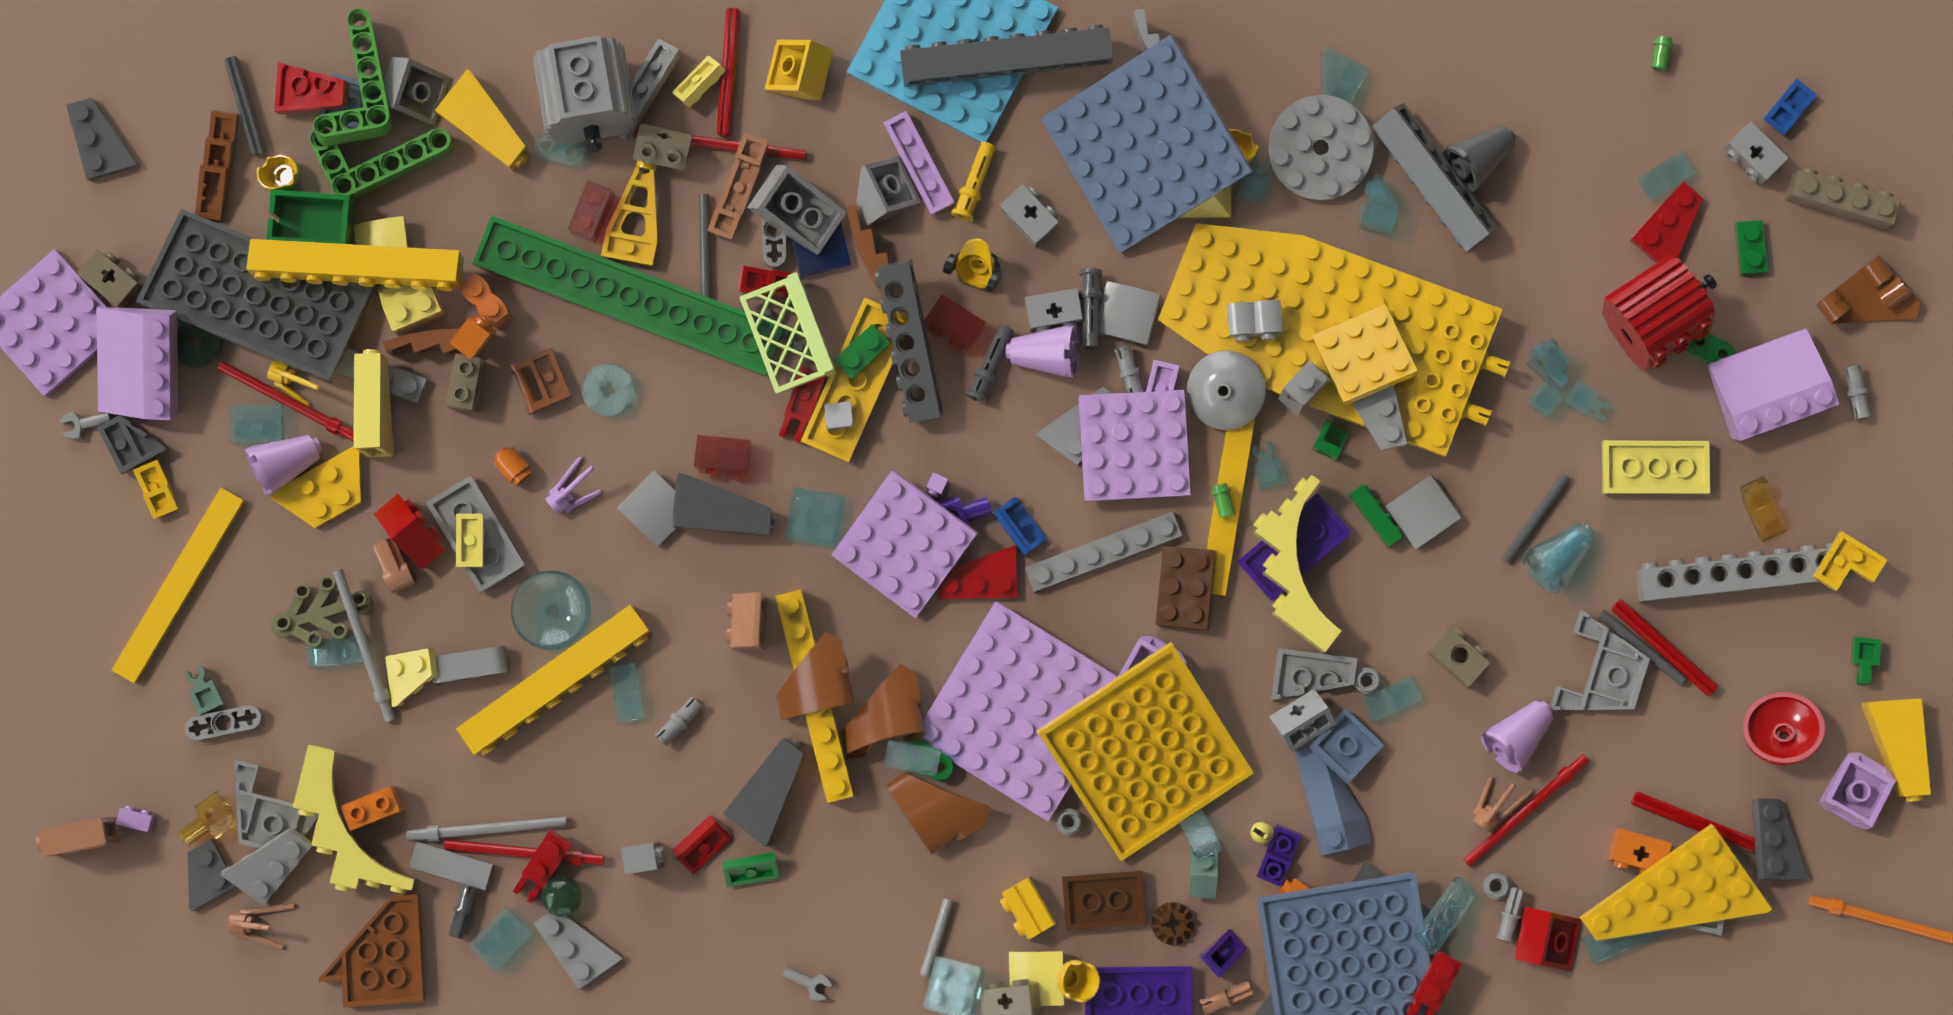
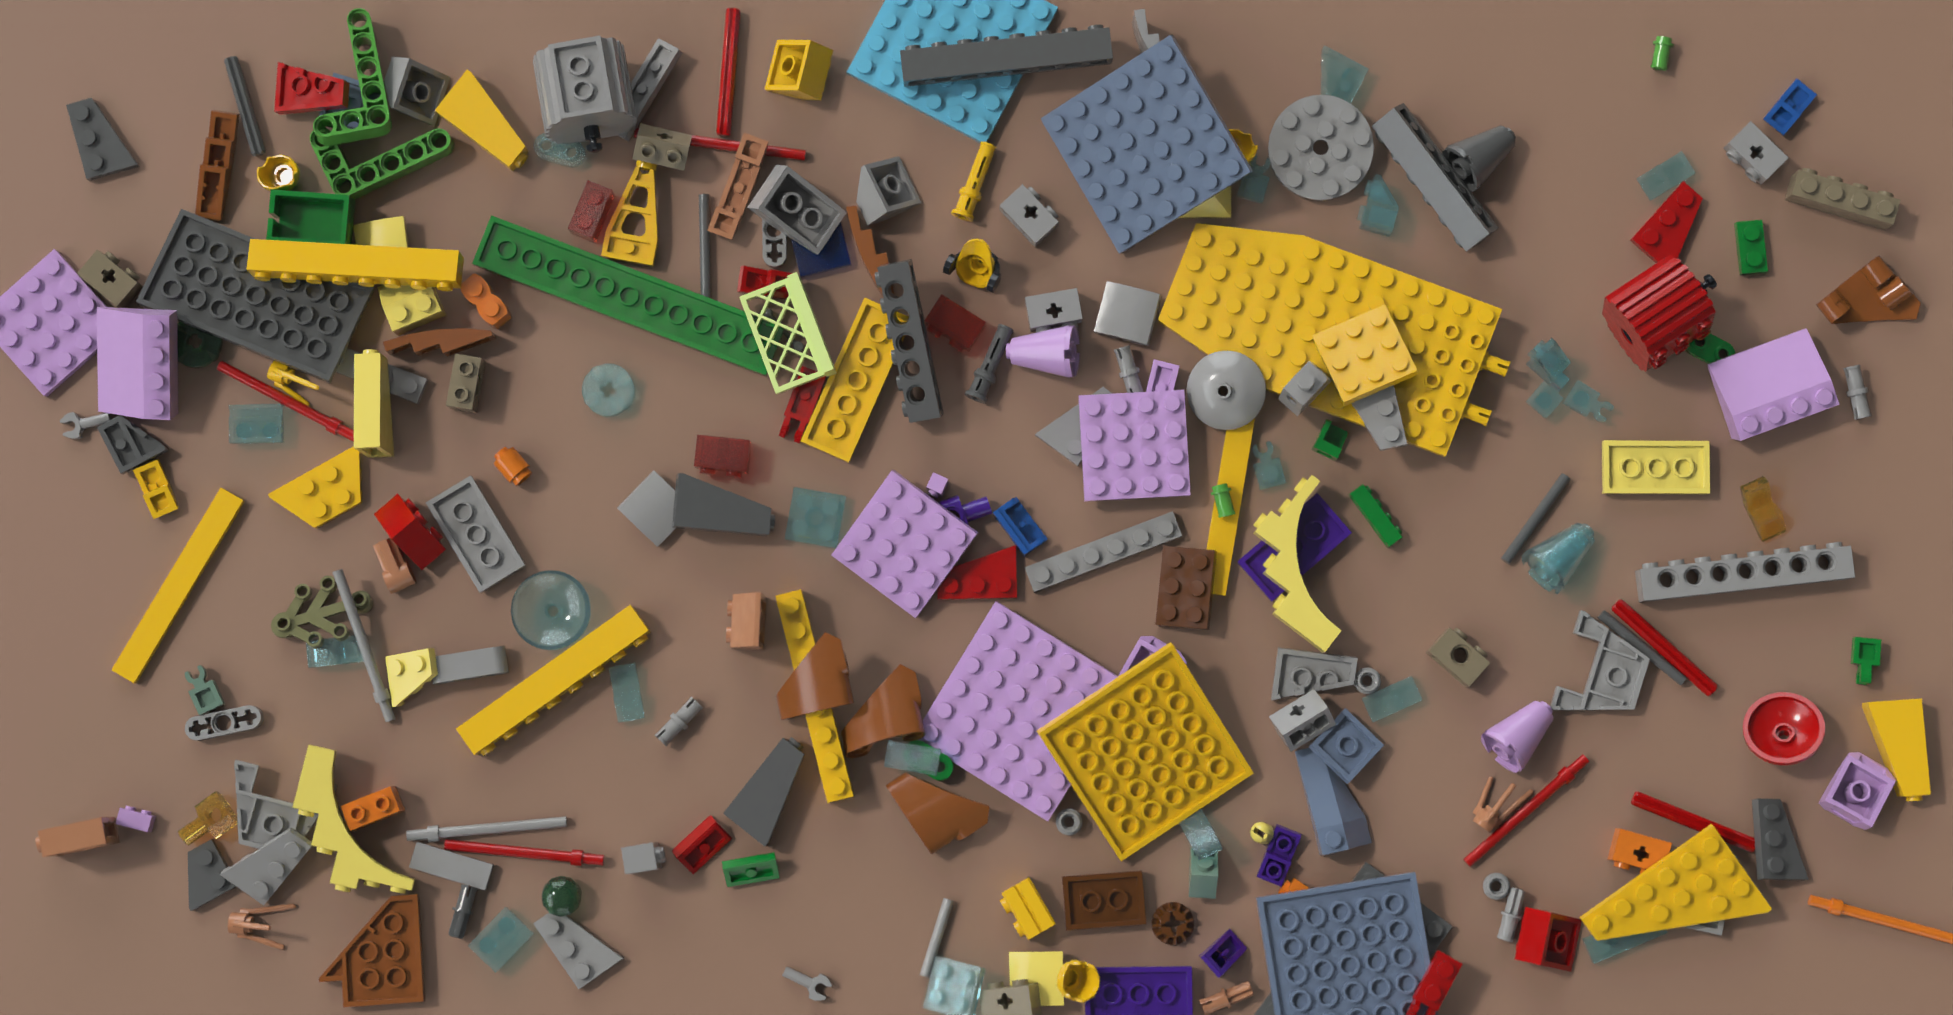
lavender cone [244,435,323,497] -> none
orange brick [449,315,496,359] -> none
light yellow plate [456,514,484,568] -> none
dark orange plate [508,348,572,415] -> none
red hinge [512,829,572,904] -> none
lavender plant [546,457,602,514] -> none
light yellow plate [672,56,726,108] -> none
light grey slope [824,401,854,431] -> none
green plate [834,324,890,380] -> none
lavender plate [883,111,955,216] -> none
dark grey pin [1079,268,1103,350] -> none
light grey brick [1227,300,1283,343] -> none
light grey slope [1385,474,1462,549] -> none
clear light blue plate [1414,877,1477,954] -> none
yellow plate [1812,531,1888,591] -> none

